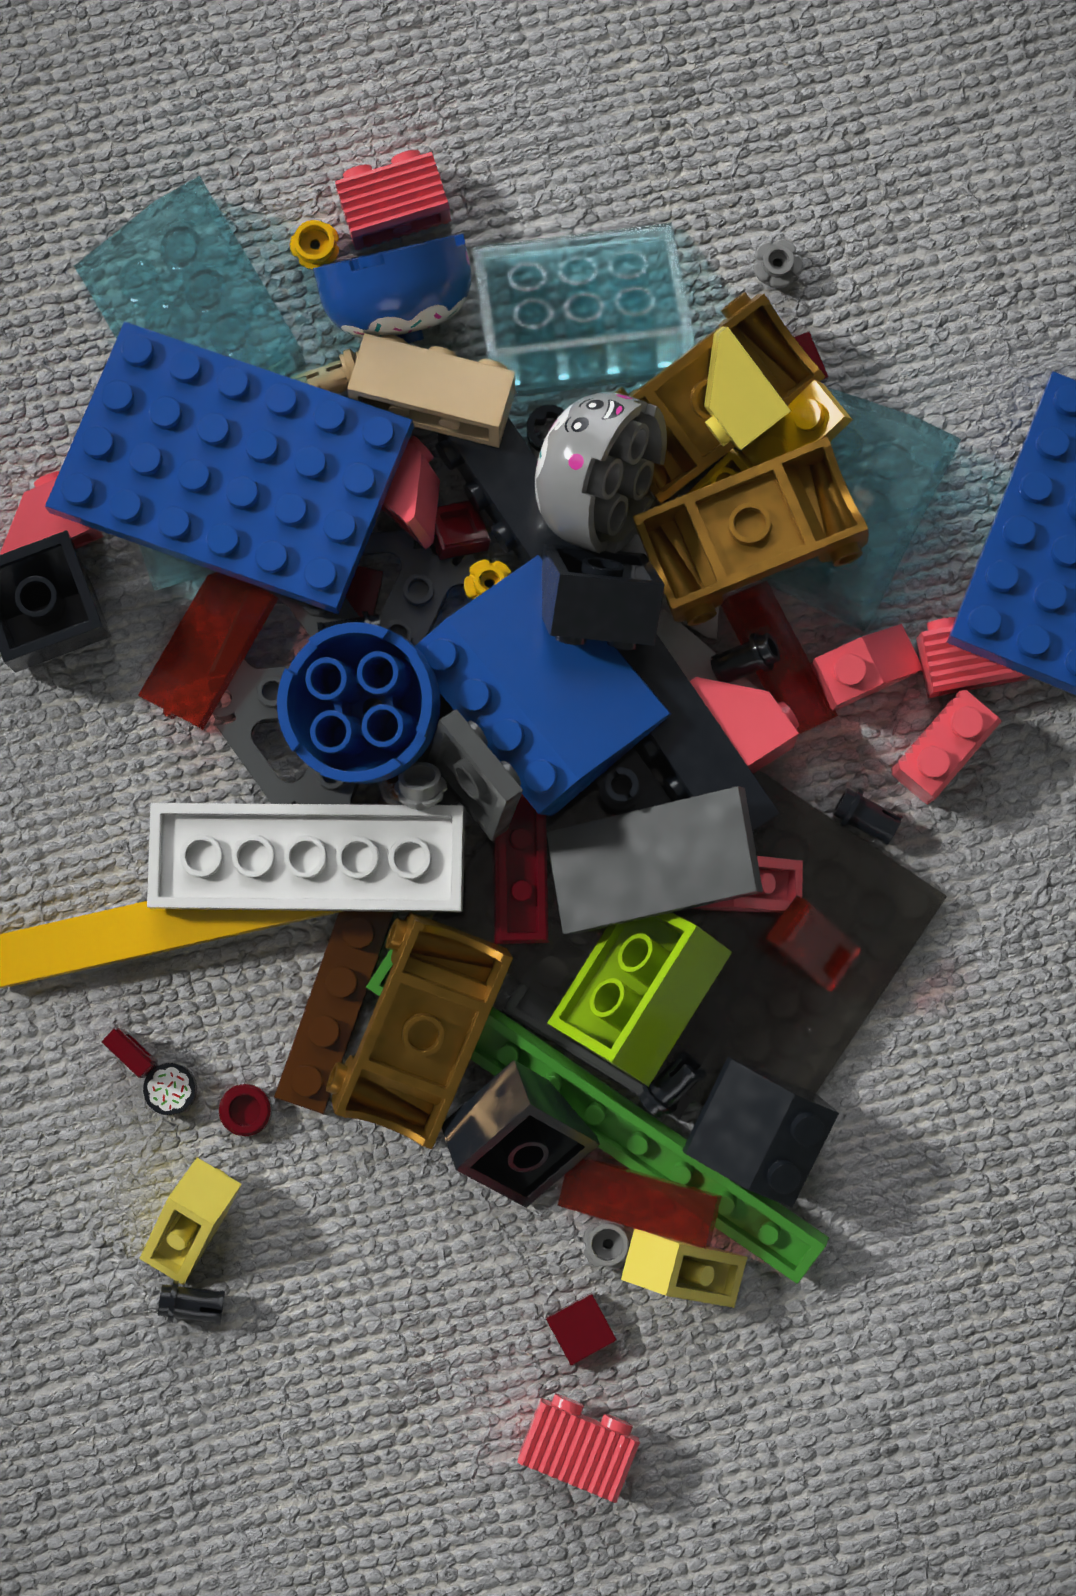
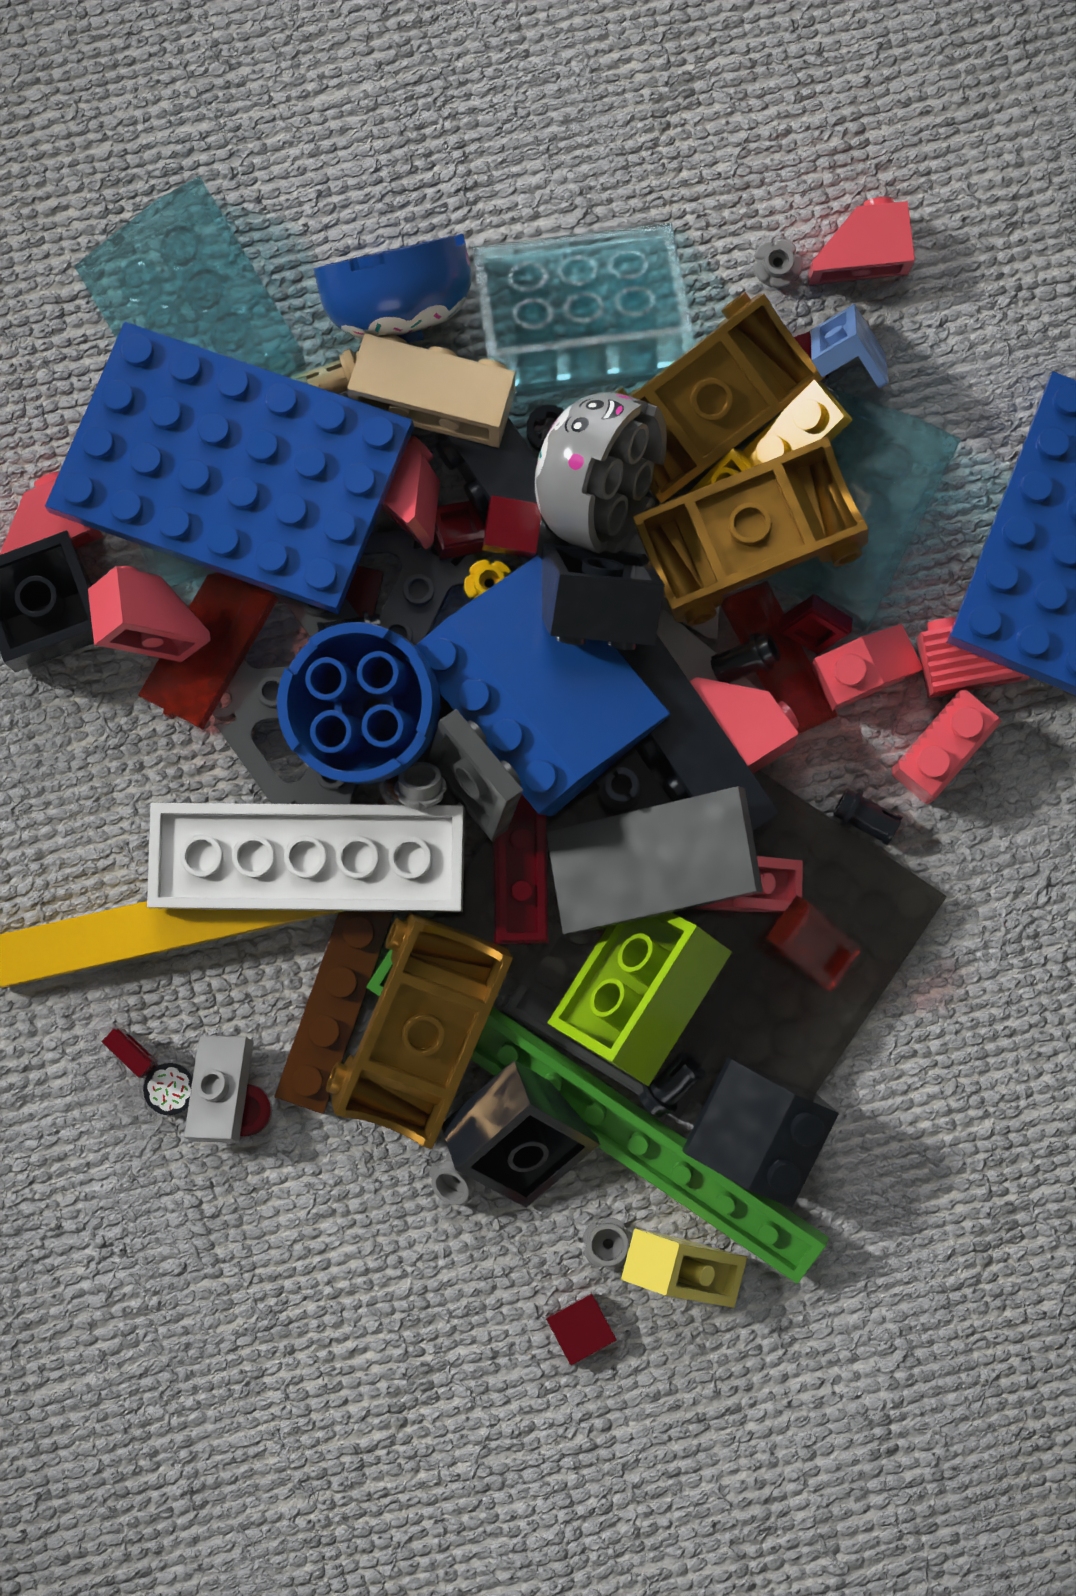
light yellow slope [139,1157,242,1286] -> none
black pin [158,1280,225,1325] -> none
yellow plate [290,220,339,269] -> none
coral brick [335,150,451,250] -> none
coral brick [517,1394,640,1503] -> none
clear red tile [558,1157,722,1249] -> none
light yellow slope [704,326,791,450] -> none
none -> coral slope [88,566,211,662]
none -> light grey plate [184,1035,254,1143]
none -> light grey plate [429,1152,486,1205]
none -> dark red tile [482,495,542,559]
none -> dark red tile [778,594,853,655]
none -> coral slope [807,197,915,285]
none -> medium blue panel [811,304,888,389]

